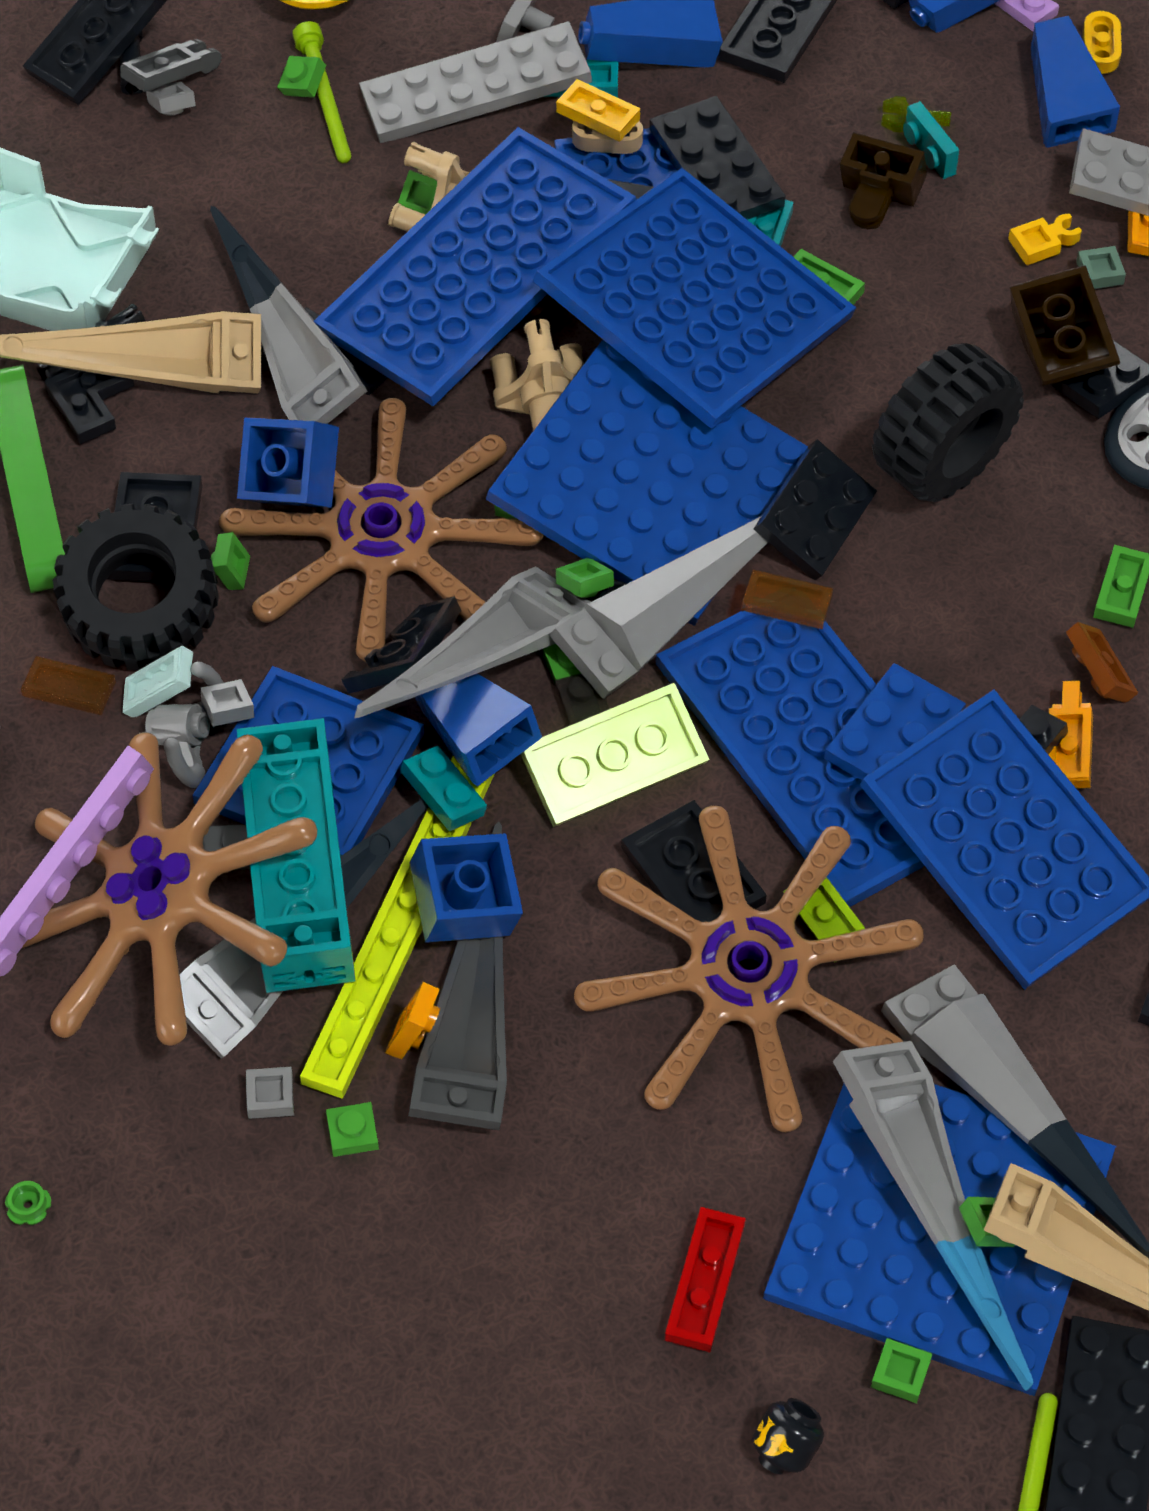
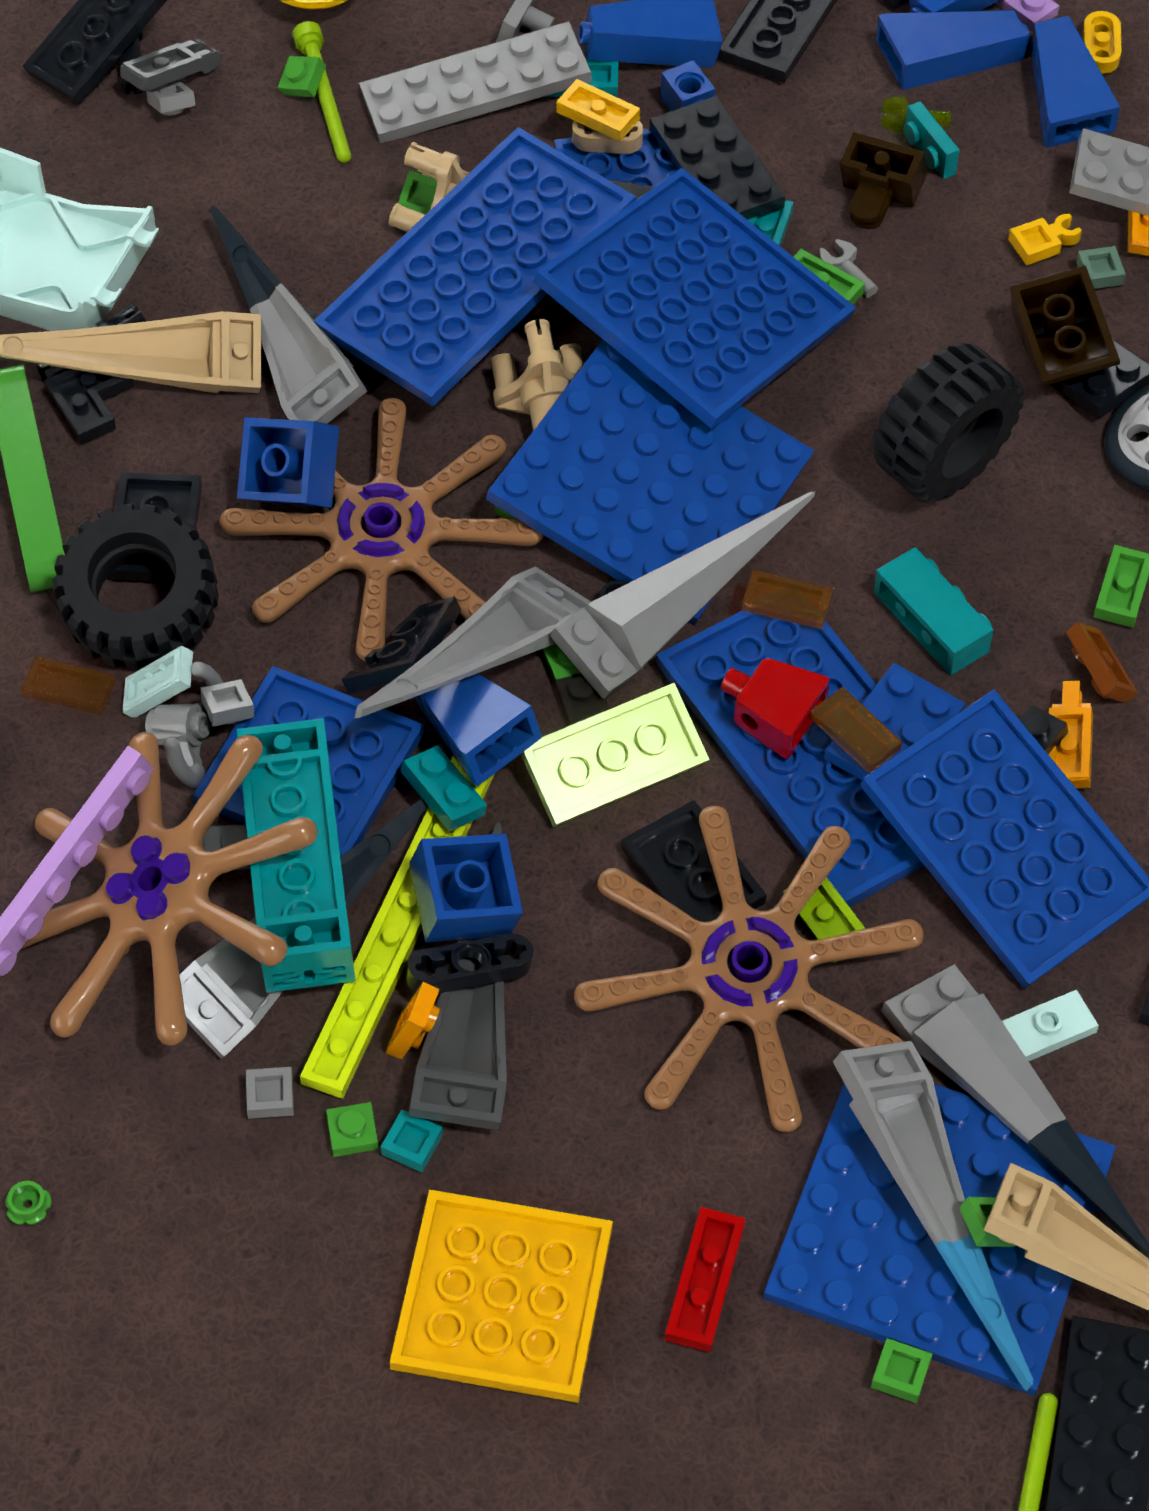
bright green plate [211,532,250,590] -> none
bright green plate [556,558,614,598] -> none
black head [752,1398,825,1474] -> none
black plate [753,439,877,580] -> none
none -> teal plate [381,1110,443,1173]
none -> yellow plate [390,1189,613,1403]
none -> black beam [406,933,534,994]
none -> blue brick [660,60,715,111]
none -> red torso [721,658,830,760]
none -> clear orange tile [810,687,902,773]
none -> light grey bar [819,239,878,298]
none -> teal brick [873,547,994,676]
none -> blue slope [876,10,1030,90]
none -> light aqua plate [1002,990,1099,1061]

